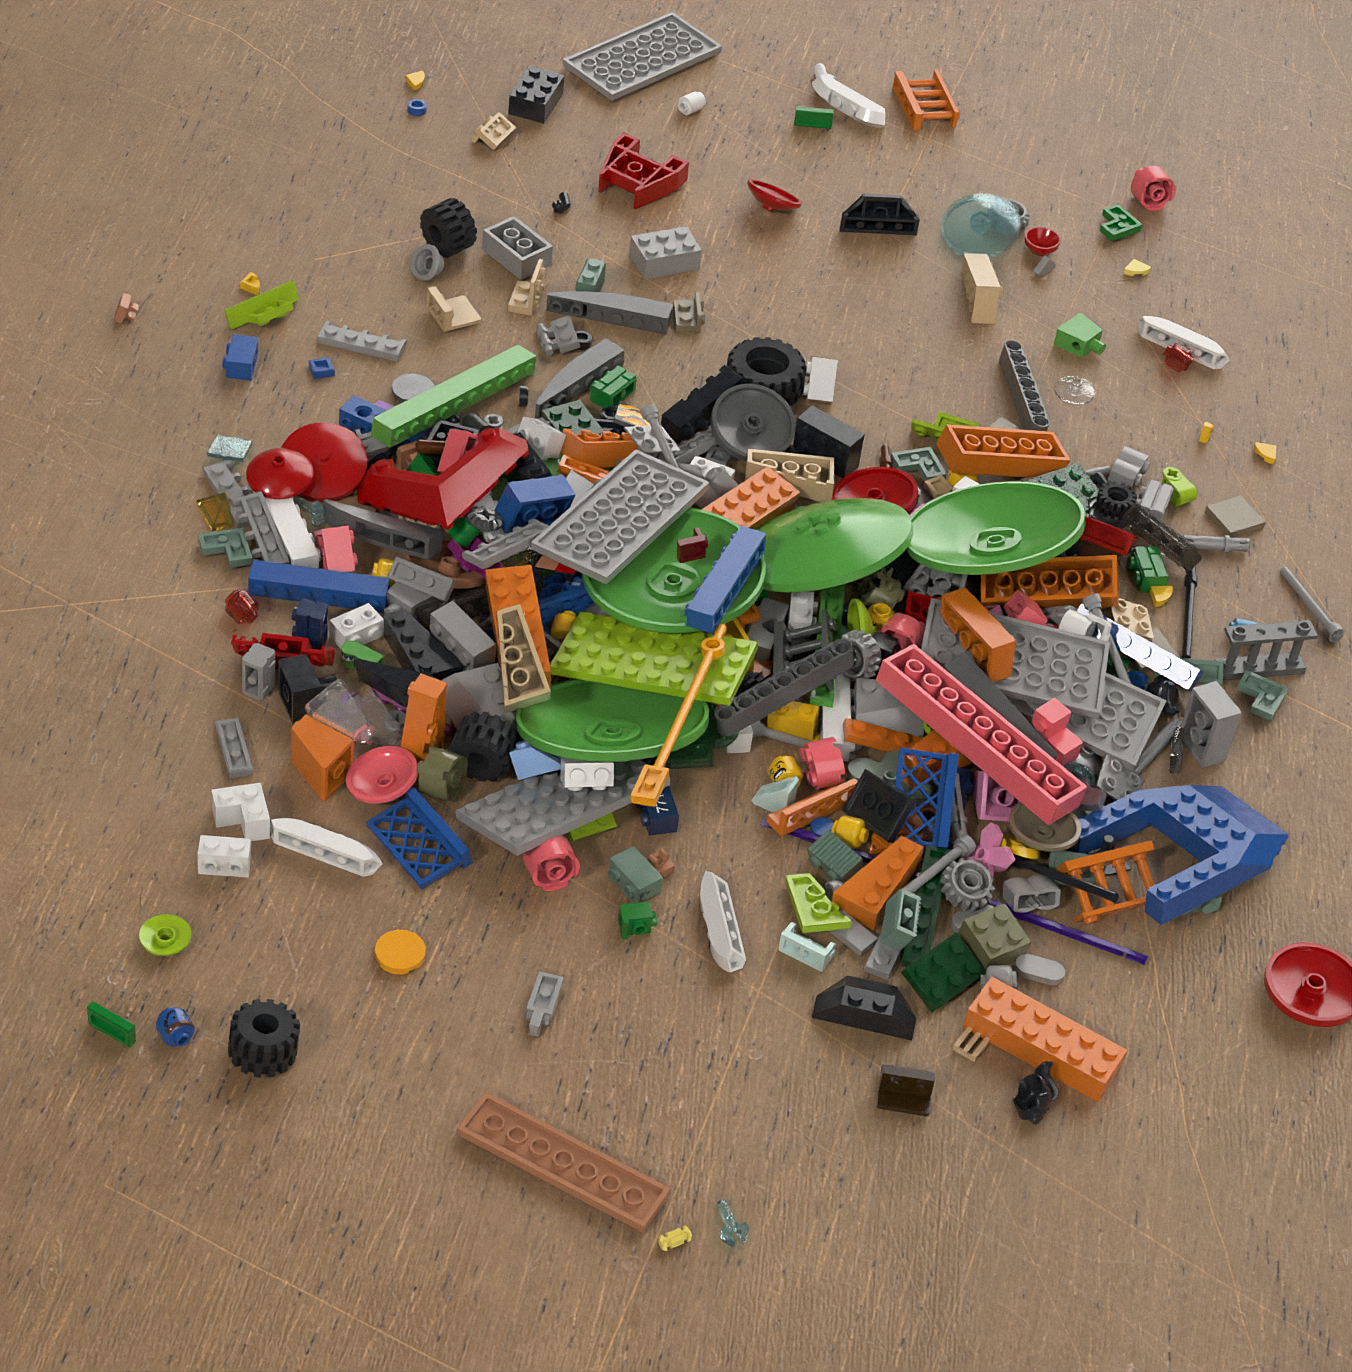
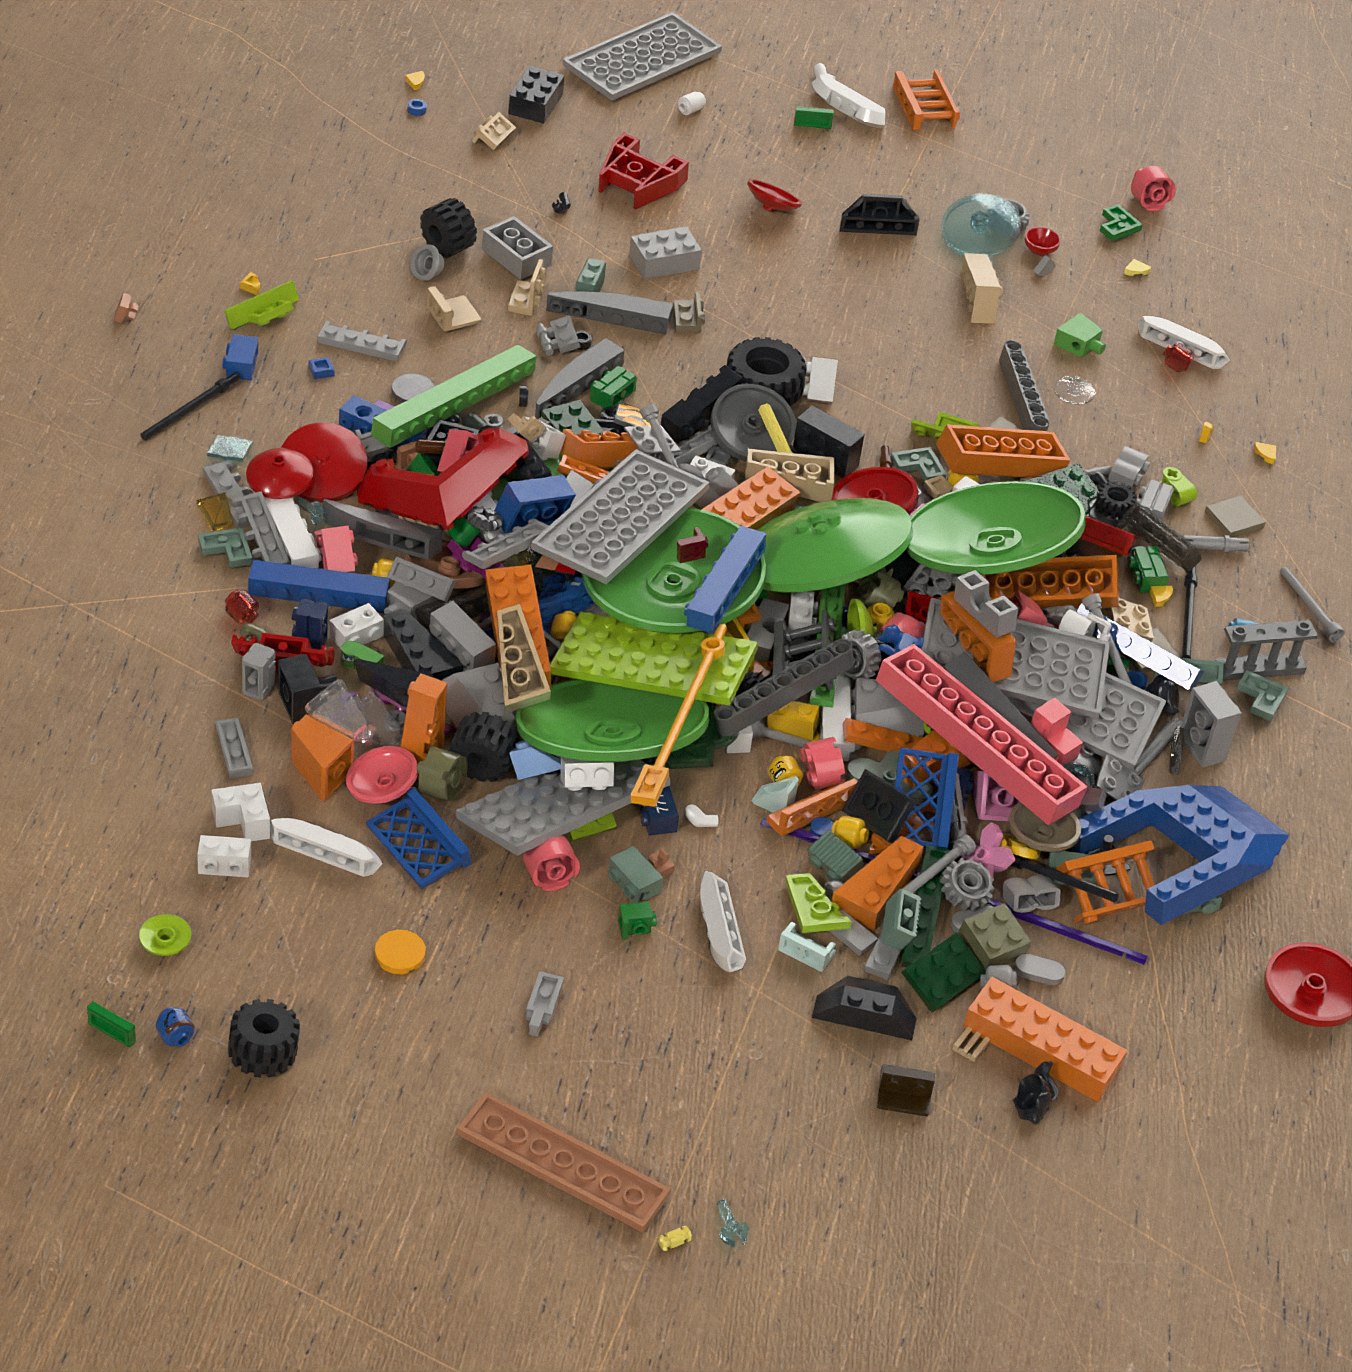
none -> black bar [140,372,240,441]
none -> olive arm [240,623,267,642]
none -> tan bracket [508,413,546,443]
none -> white arm [684,804,718,827]
none -> light yellow axle [758,403,792,453]
none -> blue animal [878,625,924,656]
none -> light grey arch [954,570,1018,638]

